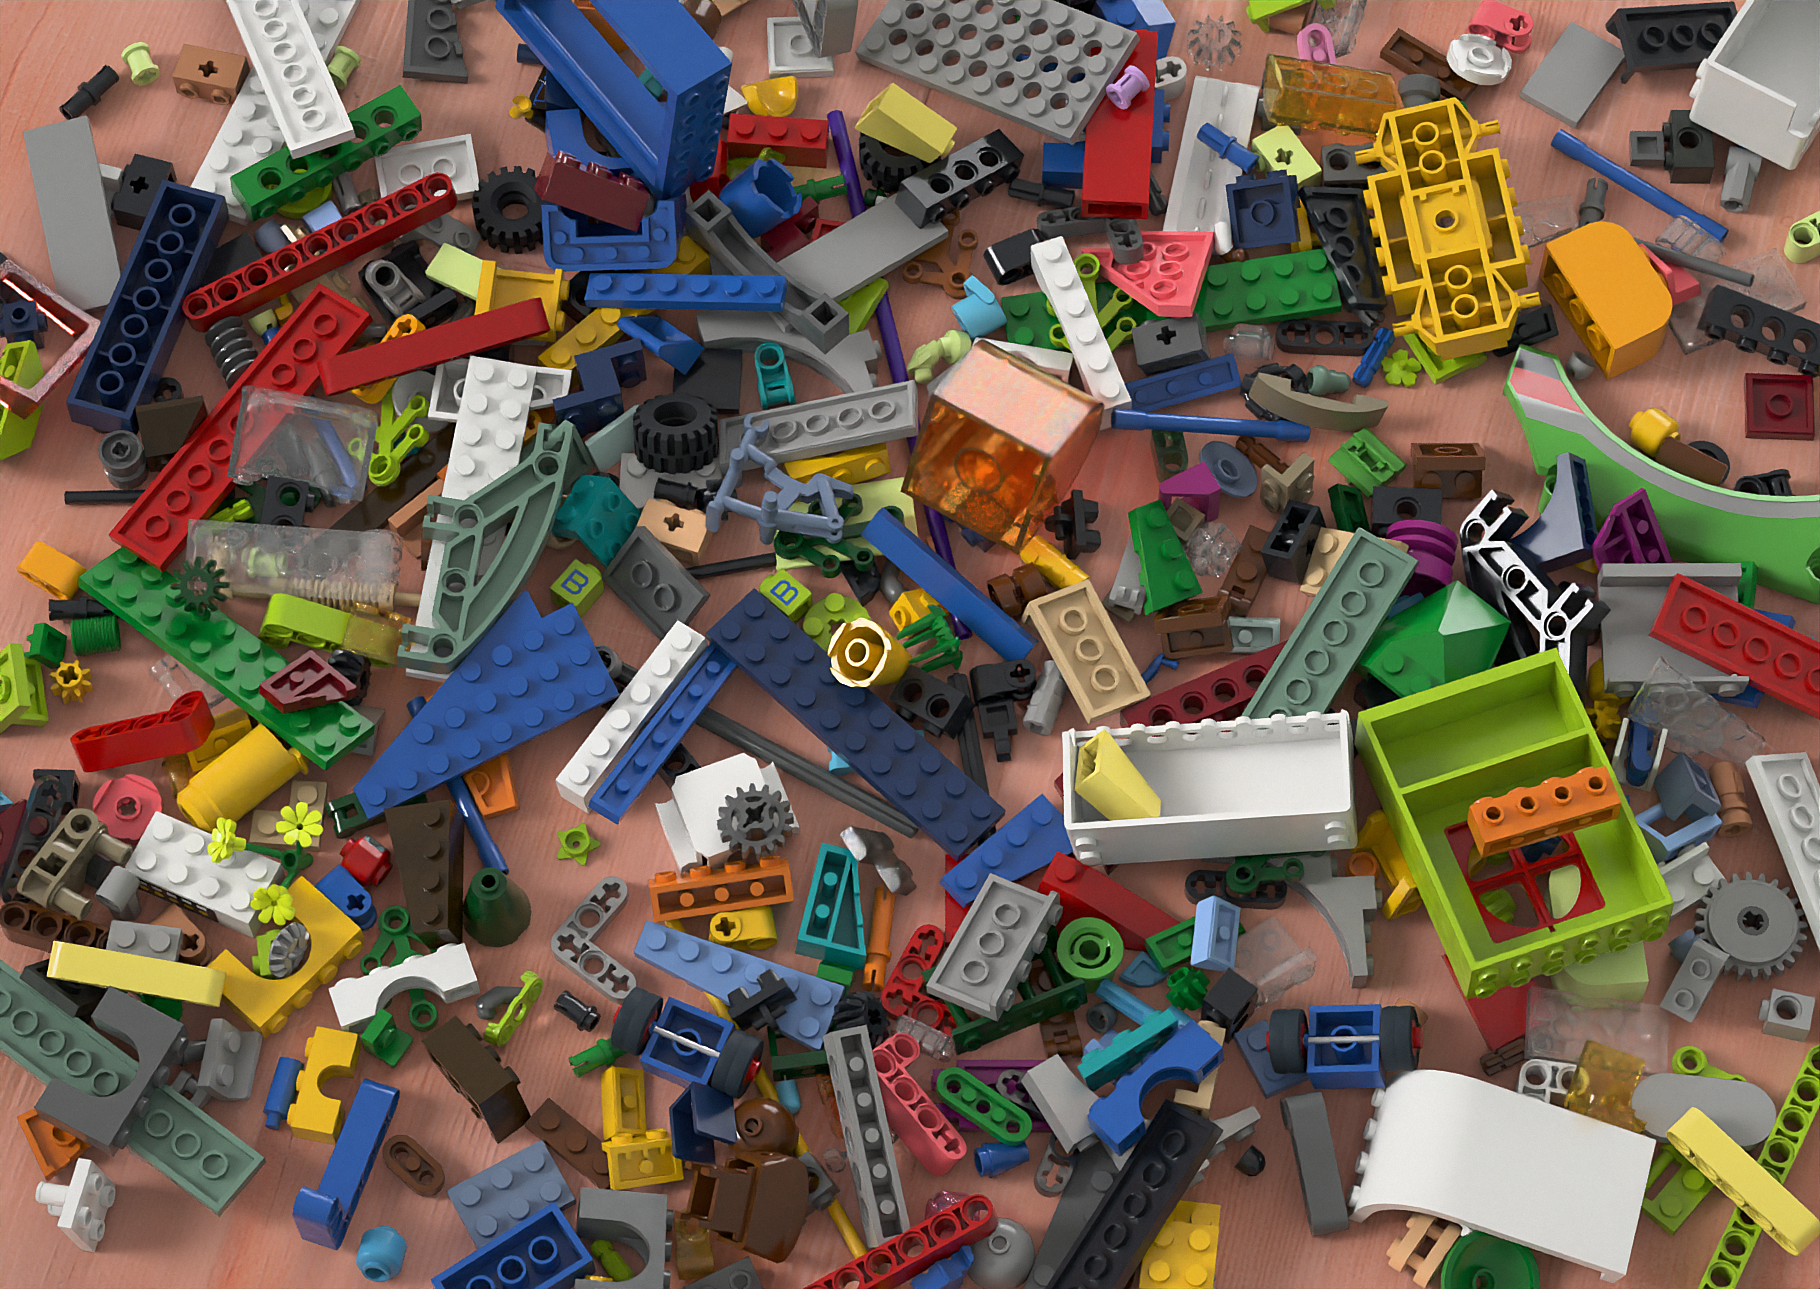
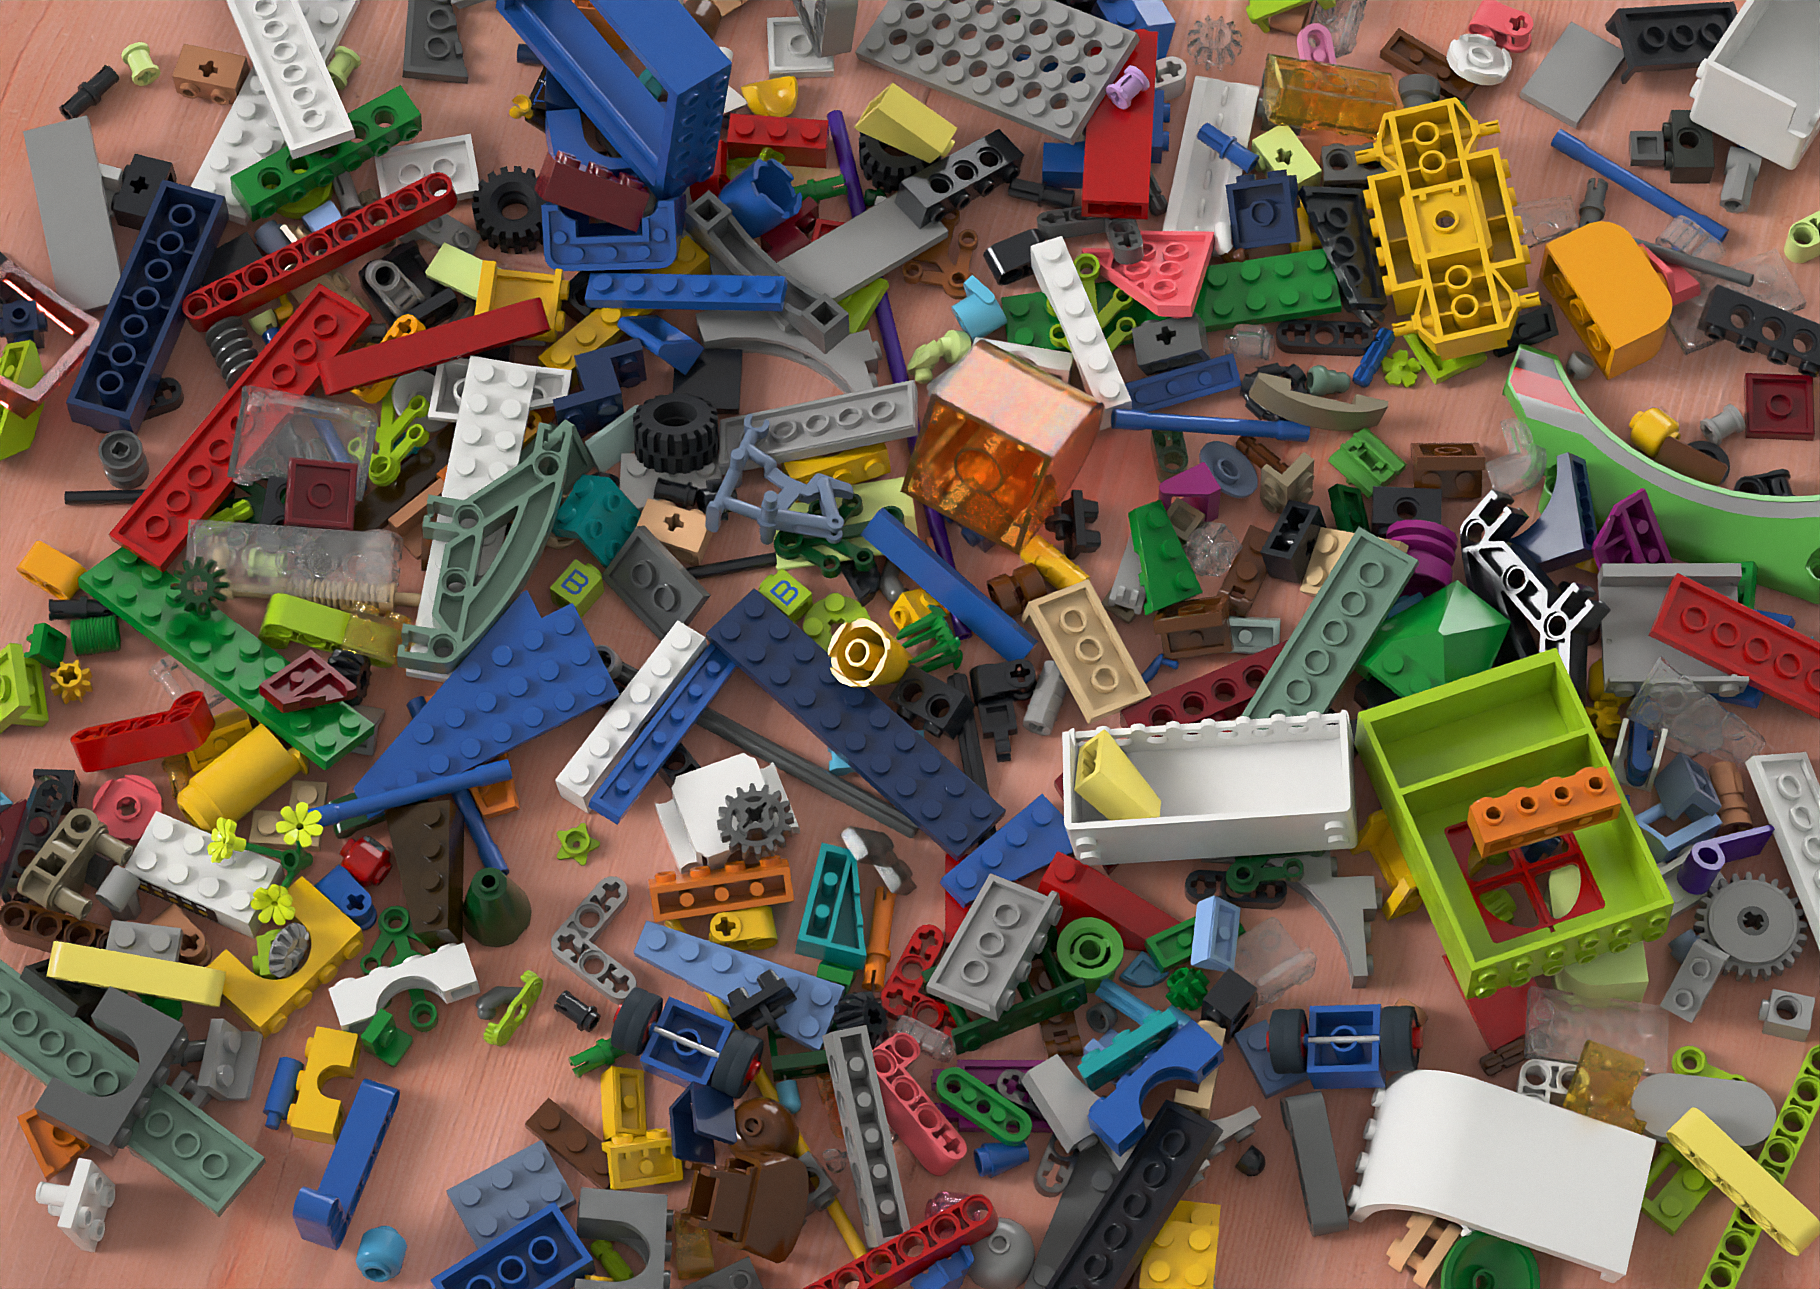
dark brown slope [135,395,209,473] -> none
reddish brown plate [382,1135,445,1197] -> none
dark brown wedge [422,1016,531,1144] -> none
teal piece [755,342,796,410] -> none
orange plate [1345,852,1380,881] -> none
none -> dark red tile [283,457,358,533]
none -> blue piece [308,759,513,827]
none -> clear brick [1485,417,1547,497]
none -> dark purple door [1677,824,1775,895]
none -> light grey bush [1700,404,1745,446]

